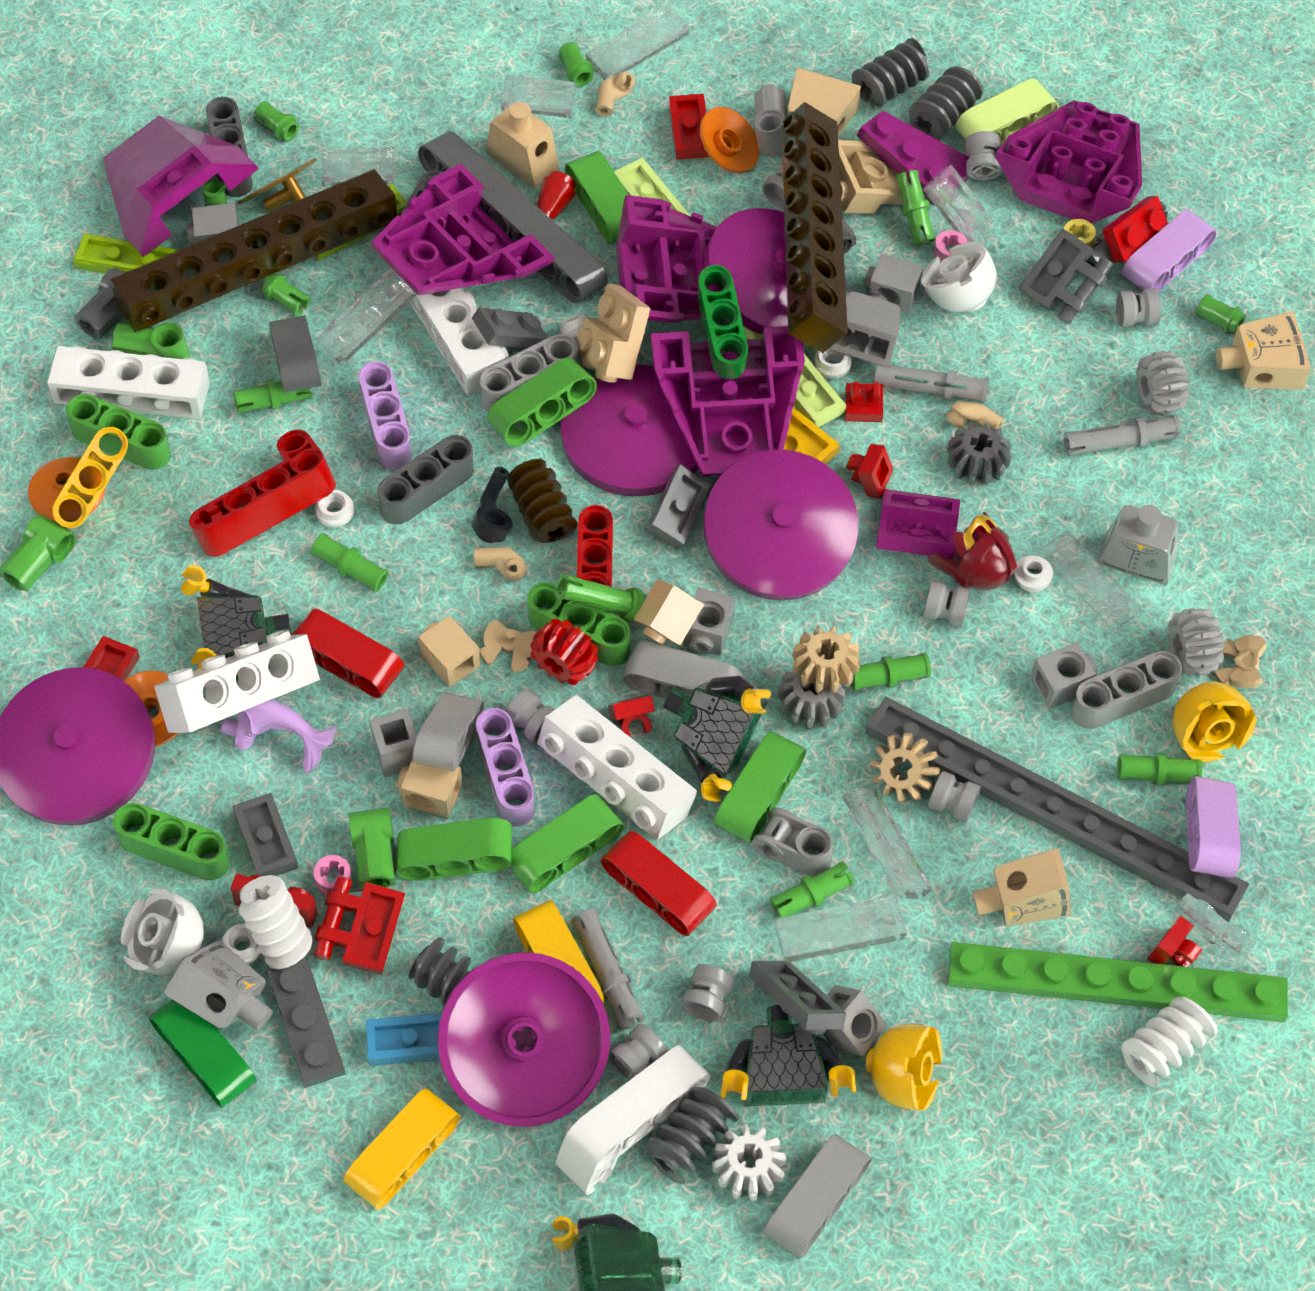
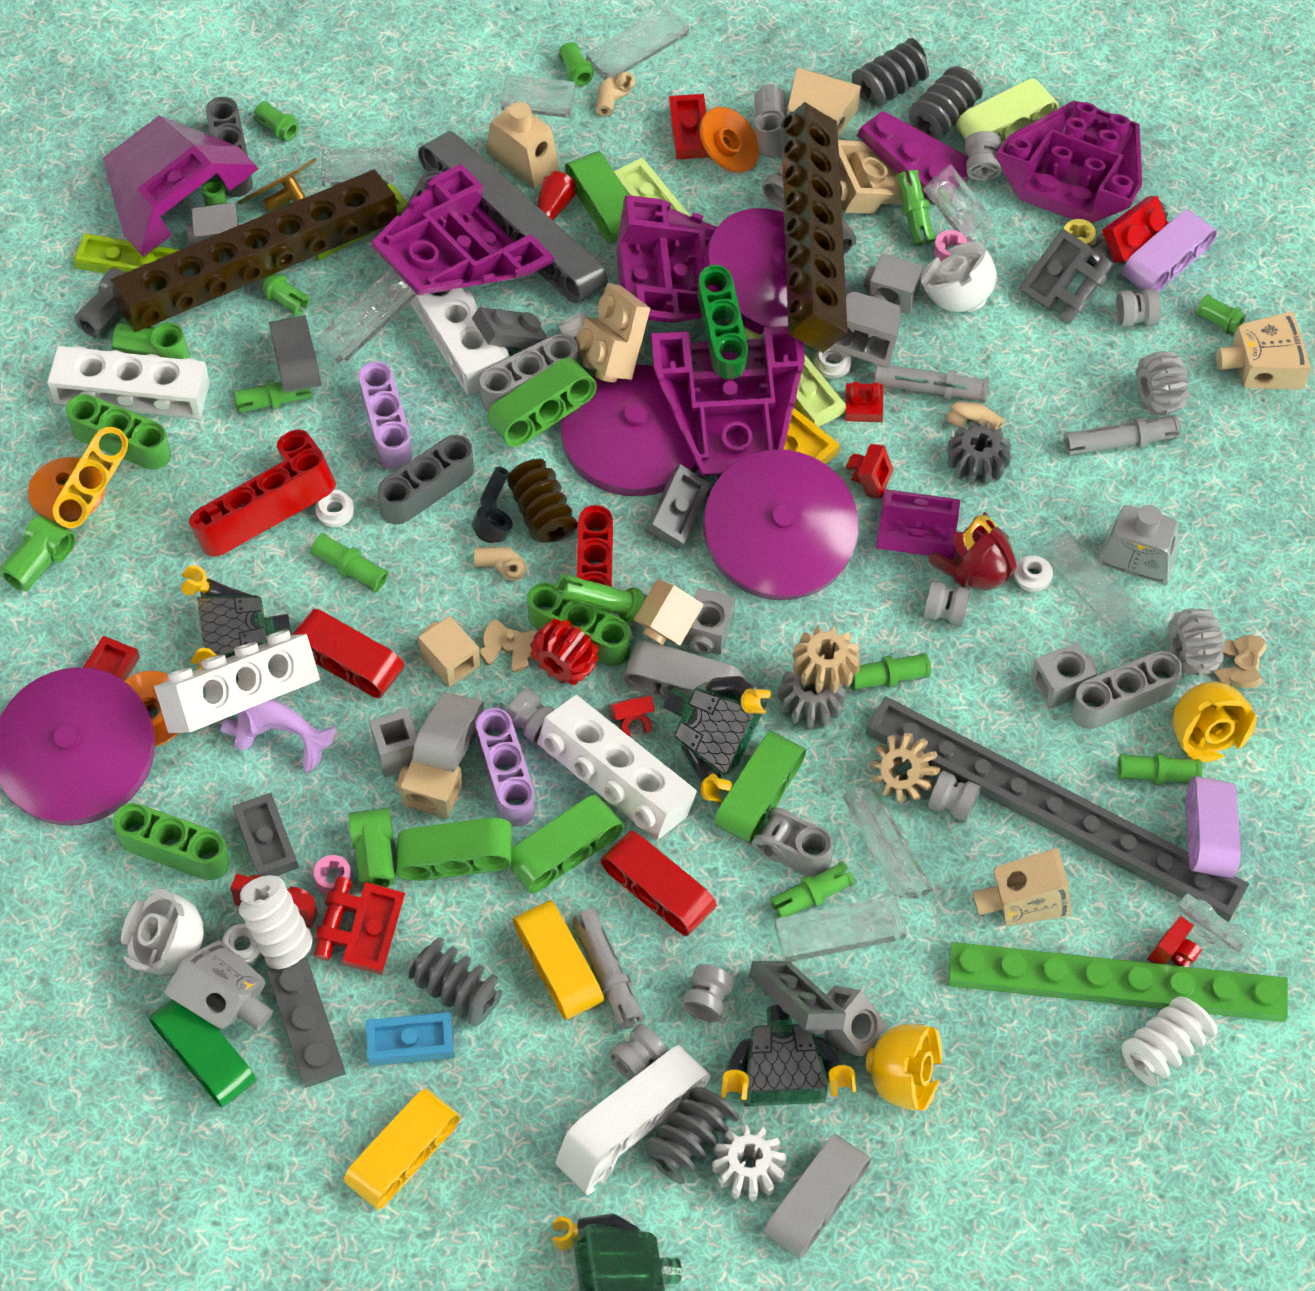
magenta dish [437,952,610,1127] -> none

